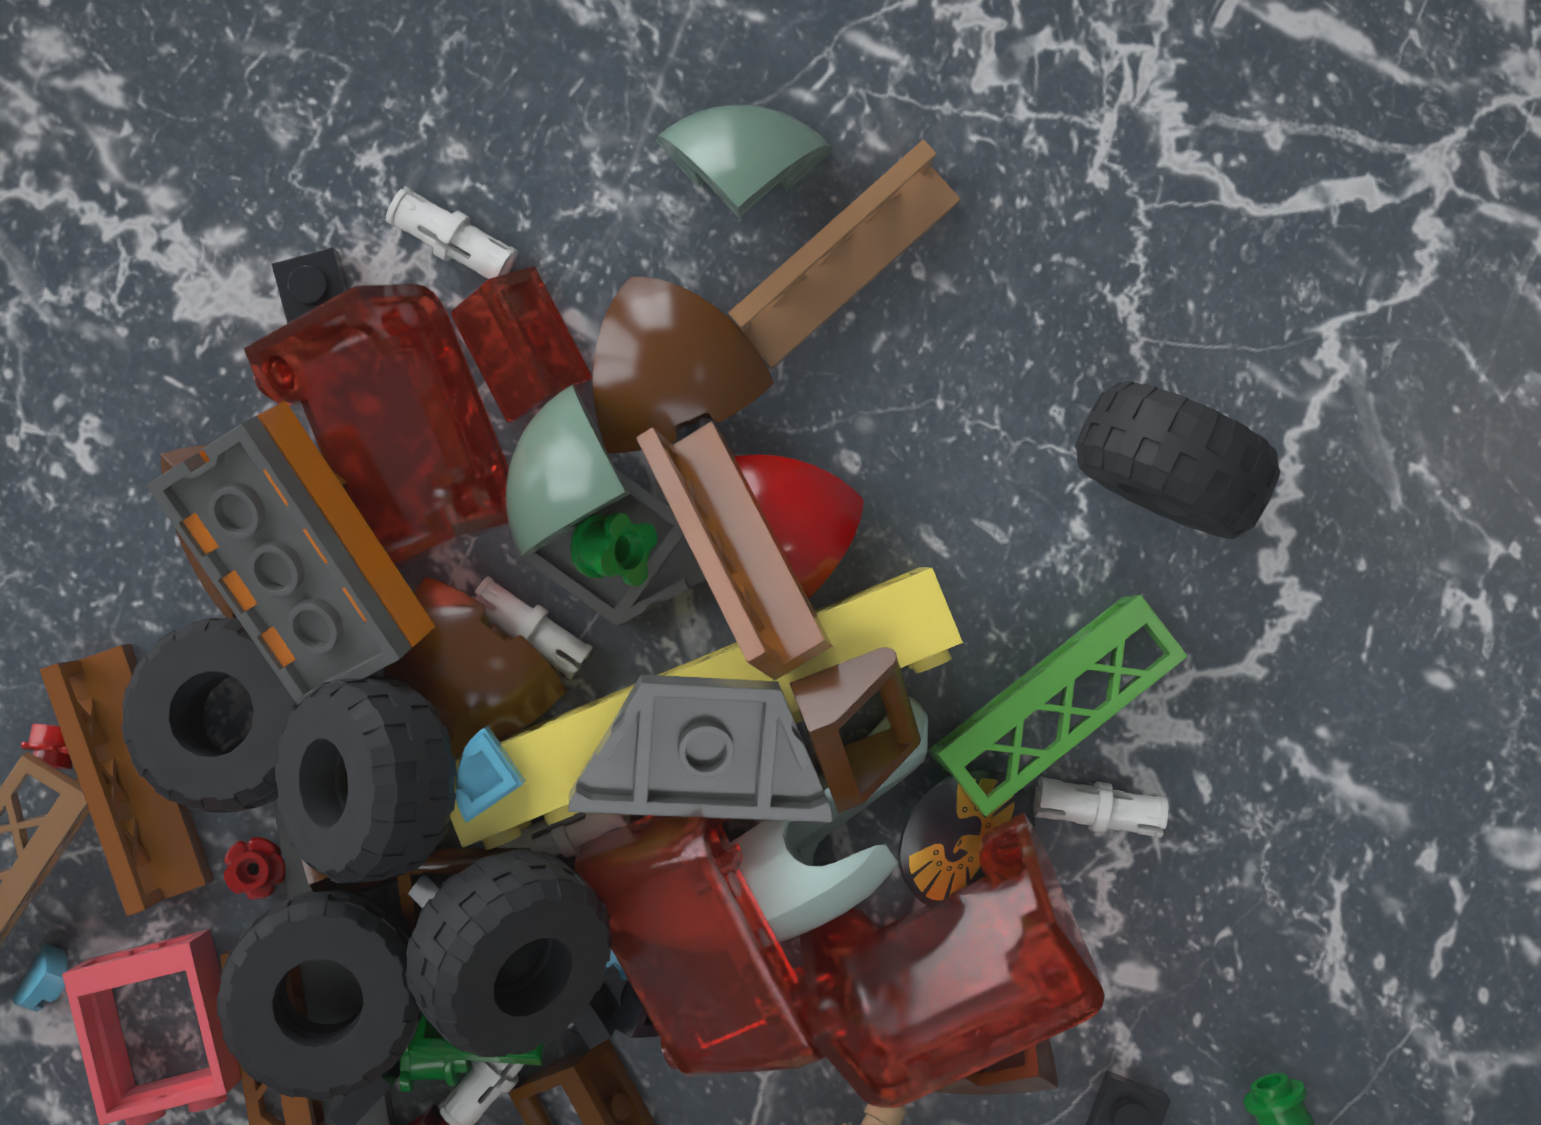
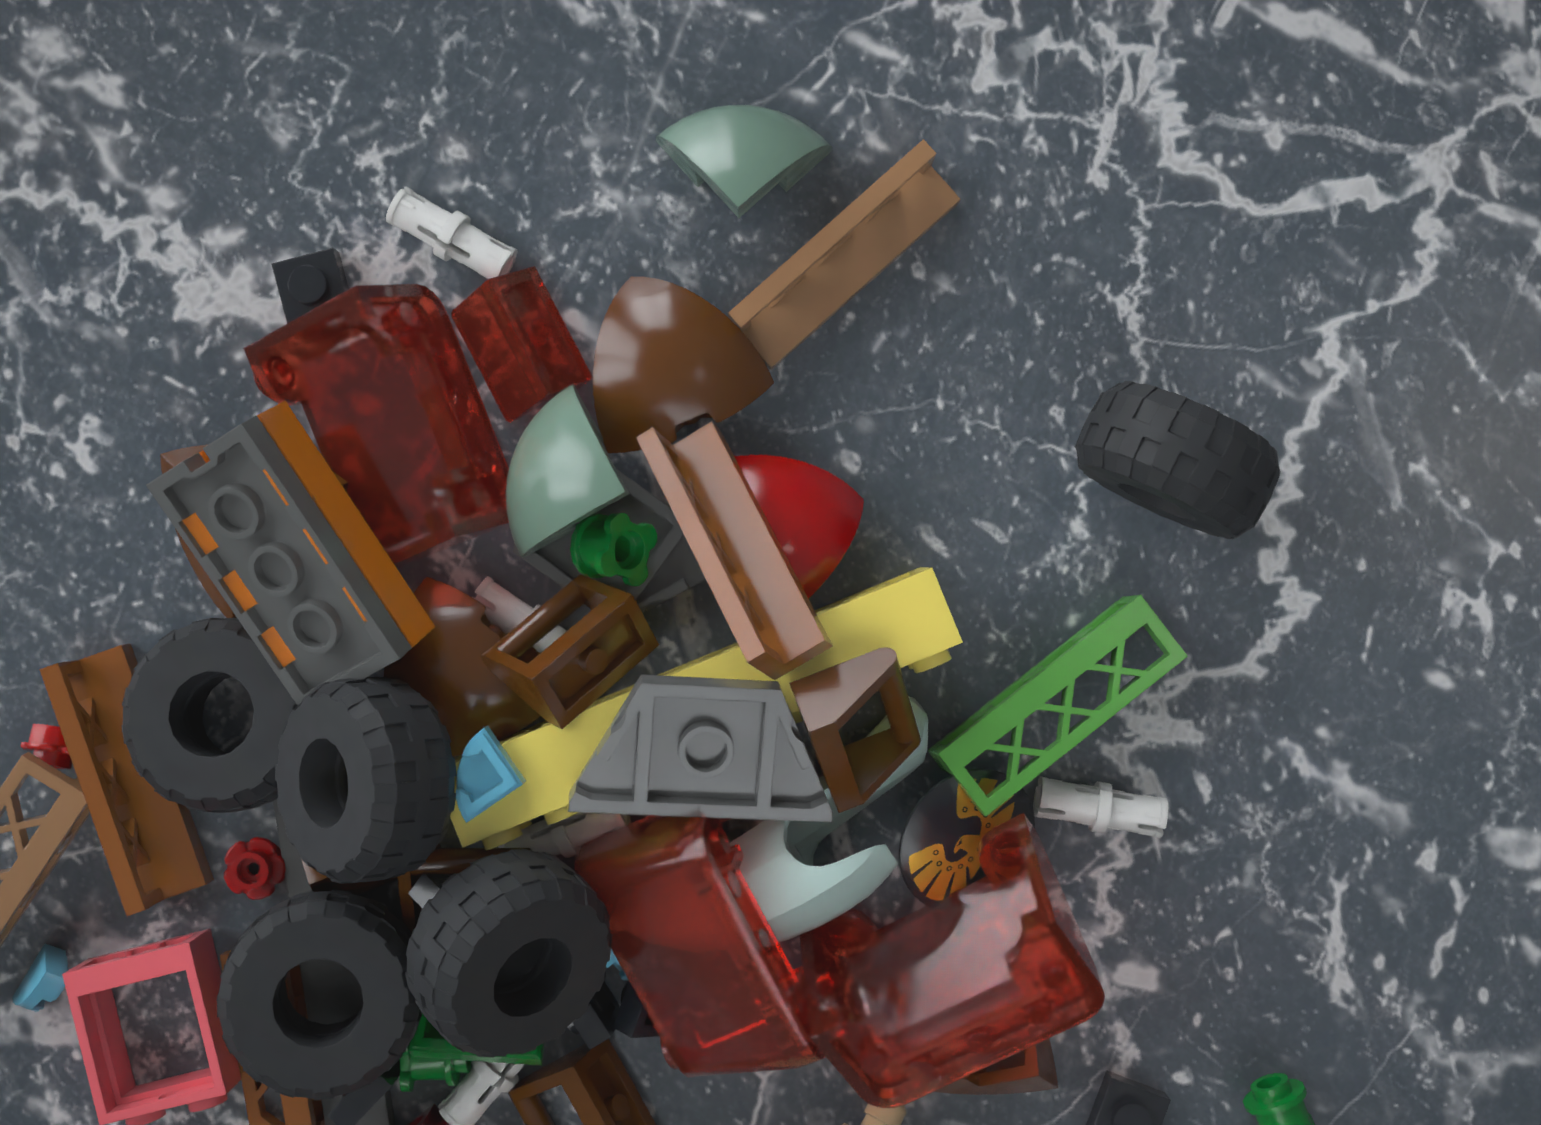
none -> reddish brown tile [481,574,659,729]

